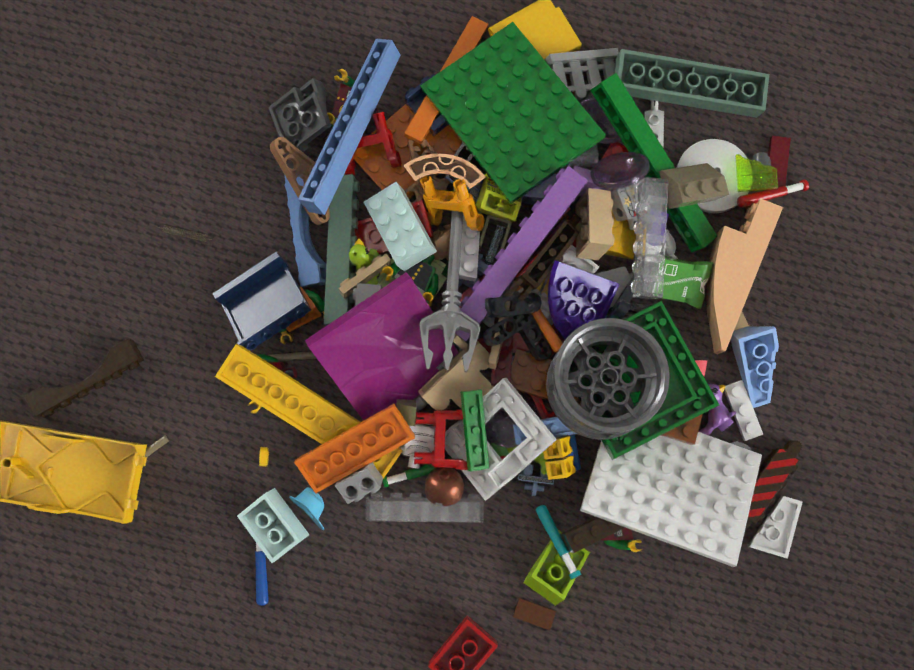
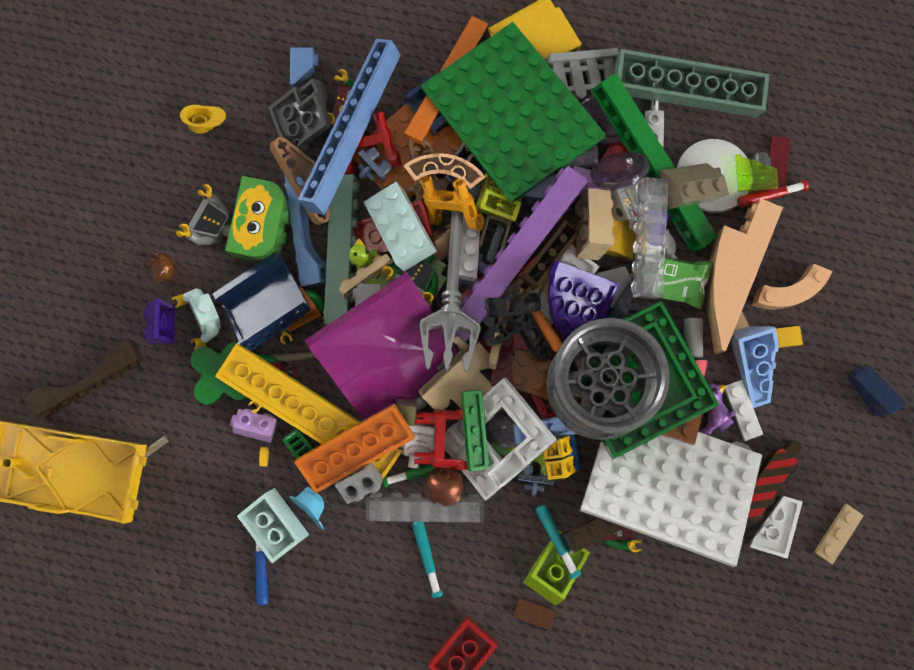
none -> dark purple slope [144,298,175,344]
none -> clear orange hair [152,253,176,283]
none -> light aqua torso [172,289,221,350]
none -> torso [176,184,231,246]
none -> yellow piece [180,105,226,134]
none -> green plant [191,342,248,405]
none -> bright green brick [225,176,291,263]
none -> lavender brick [230,409,277,443]
none -> green slope [282,429,314,459]
none -> medium blue slope [290,48,319,88]
none -> sand blue hips [358,147,392,183]
none -> teal piece [412,520,443,598]
none -> light grey pin [683,318,703,358]
none -> light nougat brick [751,264,832,310]
none -> yellow tile [776,326,803,348]
none -> tan plate [814,504,864,565]
none -> dark blue slope [847,366,906,416]

